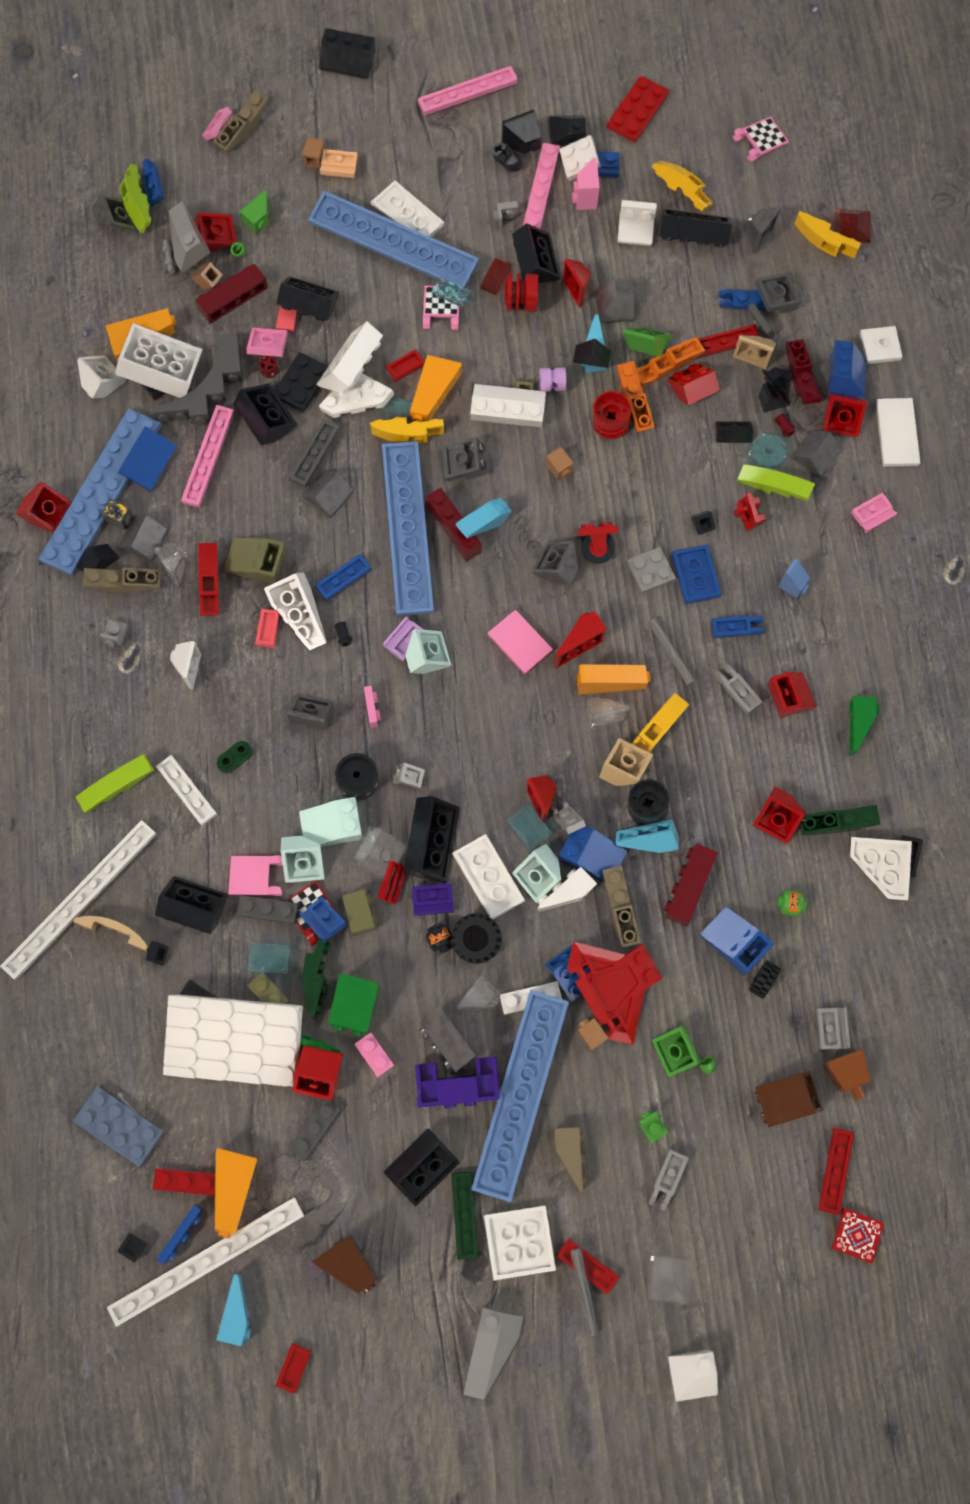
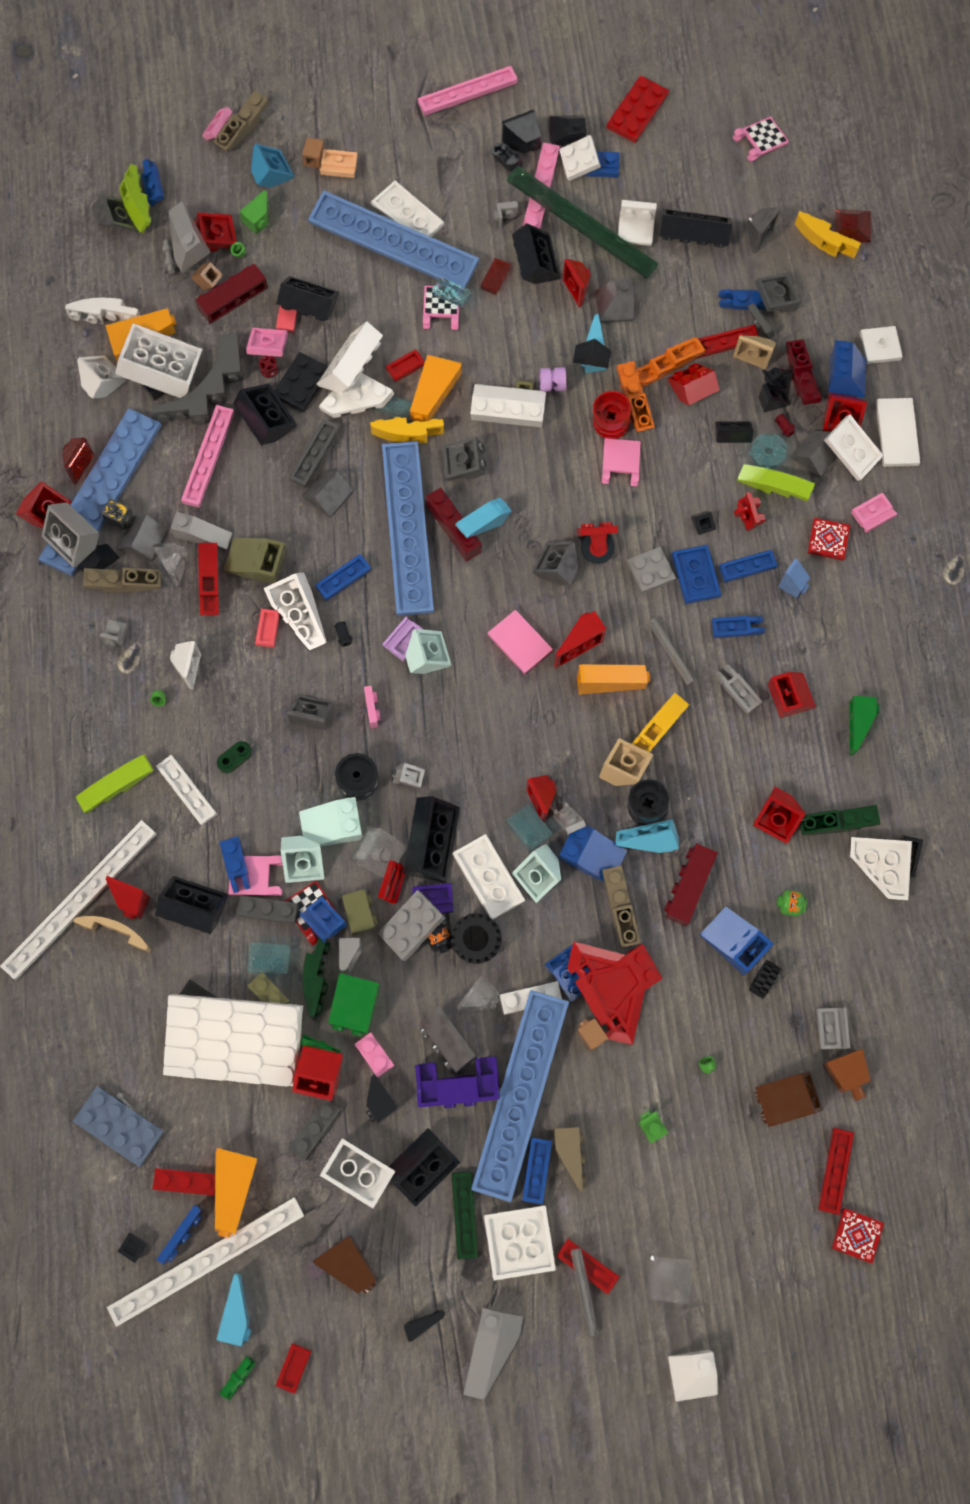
blue tile [118,426,177,492] -> none
black plate [146,941,169,966] -> none
black slope [319,28,376,79] -> none
red wheel [504,273,538,312] -> none
white slope [537,867,597,912] -> none
medium nougat brick [545,447,574,481] -> none
bright pink slope [572,158,600,210] -> none
clear slope [585,697,631,729] -> none
bright green slope [624,327,672,357] -> none
light grey hinge [648,1149,689,1211] -> none
yellow slope [652,161,713,211] -> none
bright green slope [652,1025,700,1078] -> none
none -> light grey slope [41,503,99,567]
none -> clear red slope [62,437,95,485]
none -> white slope [65,298,140,324]
none -> red slope [105,876,151,920]
none -> bright green hinge [150,690,166,706]
none -> light grey slope [171,512,233,551]
none -> blue hinge [219,836,251,893]
none -> green pin [219,1355,256,1401]
none -> dark azure slope [251,143,295,188]
none -> white slope [320,1139,395,1209]
none -> light grey tile [339,938,362,975]
none -> black slope [366,1074,399,1123]
none -> light grey plate [378,890,446,961]
none -> black slope [404,1309,445,1342]
none -> clear green plate [507,166,658,279]
none -> blue plate [522,1138,552,1204]
none -> bright pink flag [602,438,641,486]
none -> blue tile [719,550,778,583]
none -> red tile [807,518,850,561]
none -> white plate [824,415,883,481]

